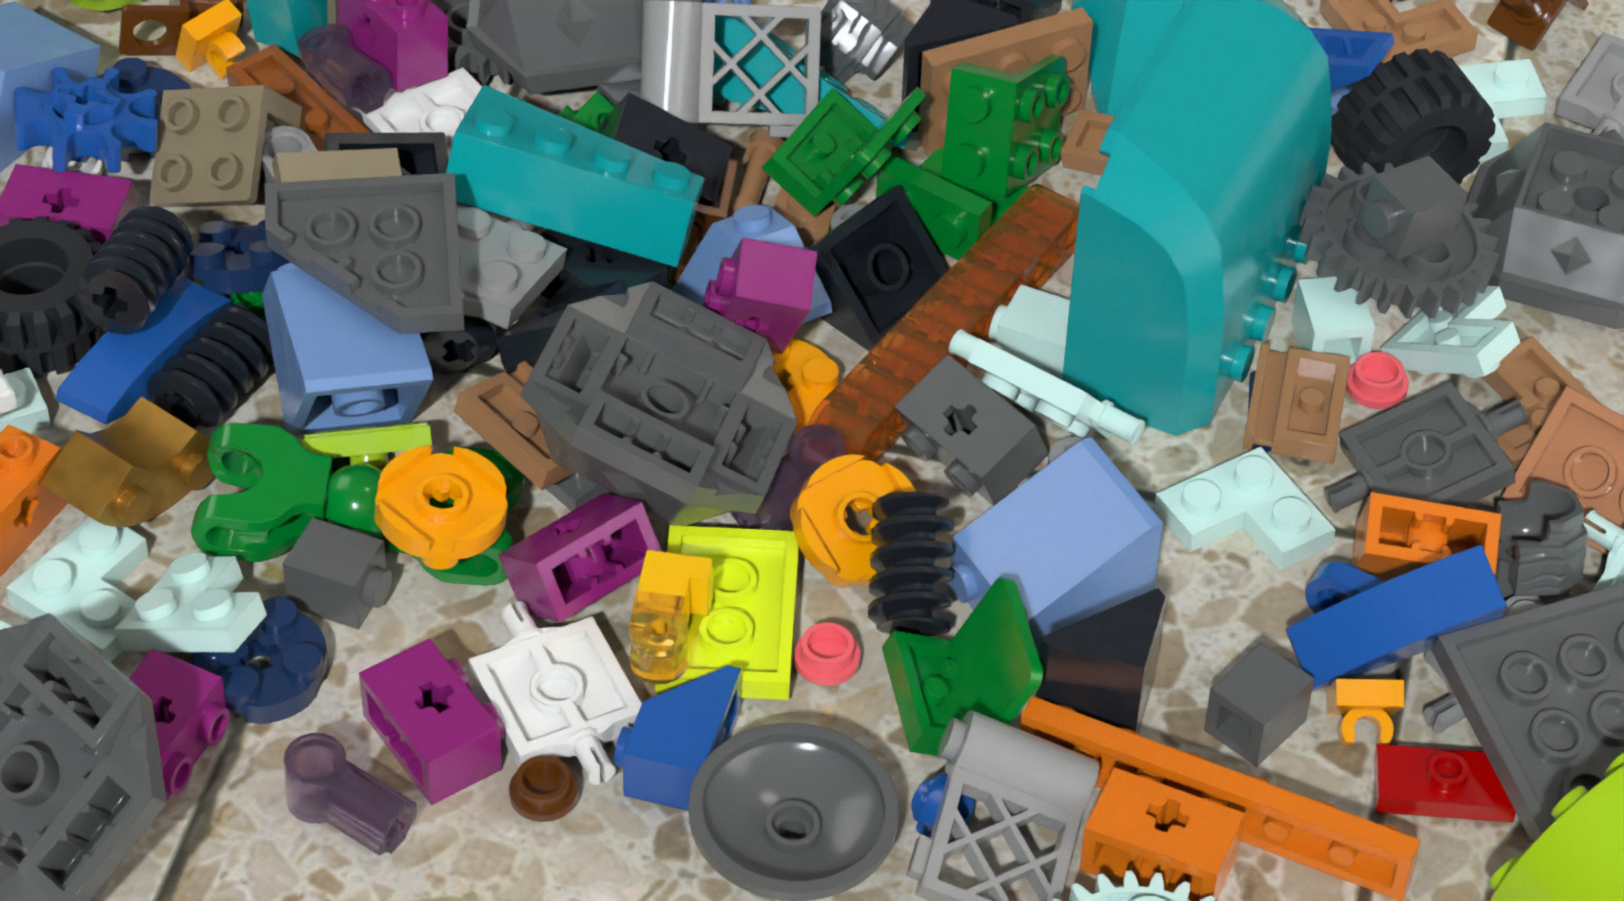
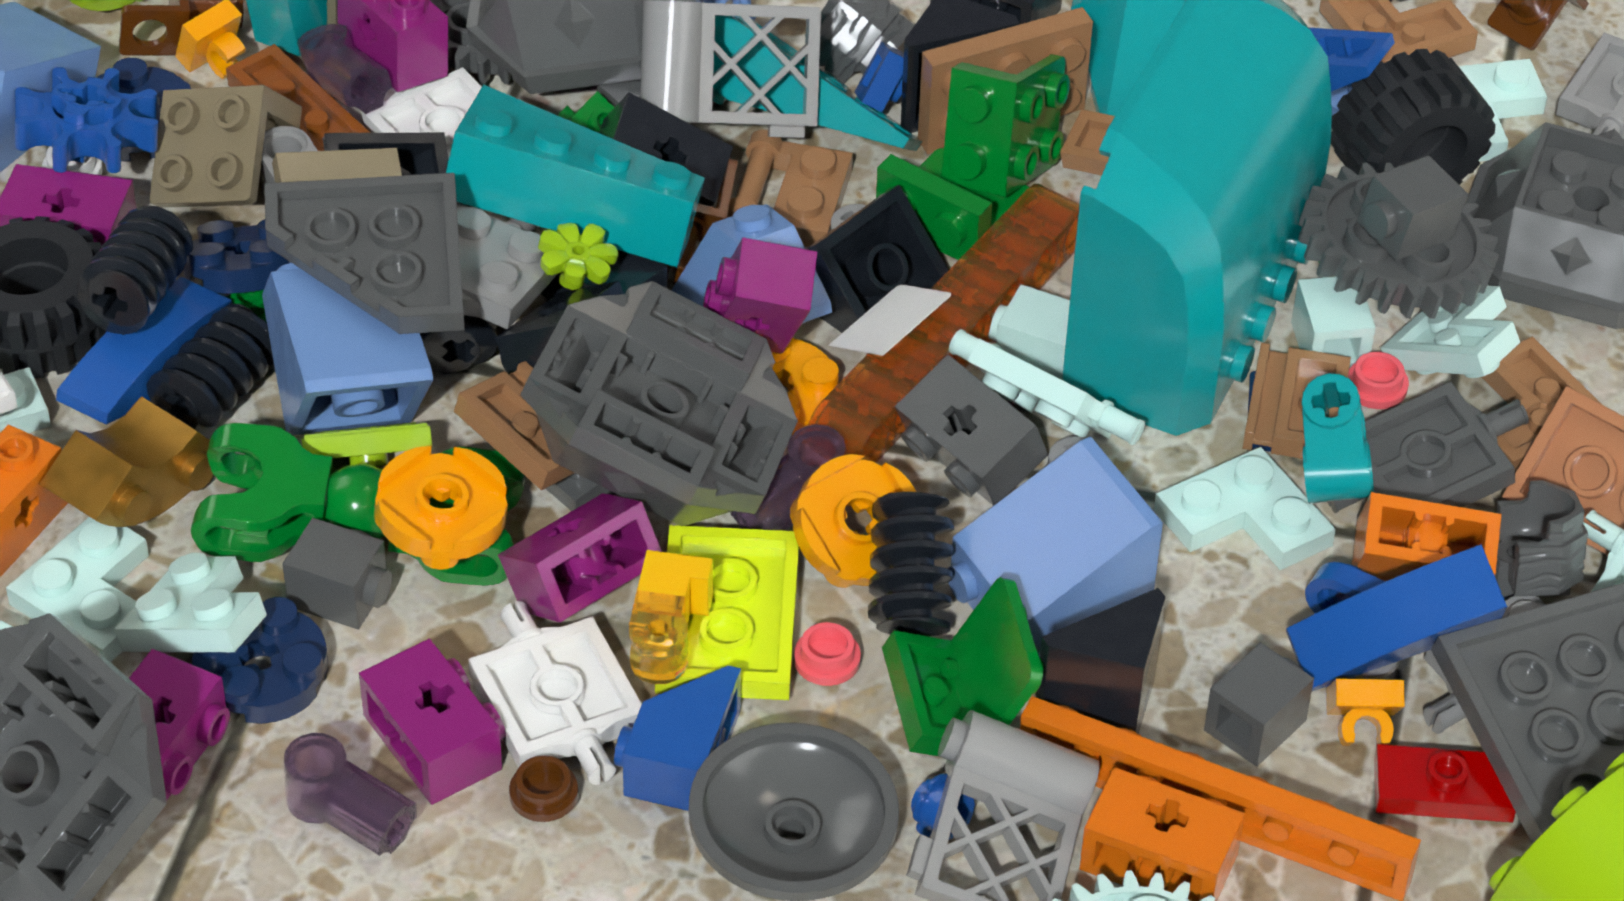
green bracket [761,87,926,217] -> none
none -> lime plant [538,223,618,290]
none -> white sticker [828,285,951,356]
none -> blue plate [854,41,904,113]
none -> teal piece [1302,373,1374,504]

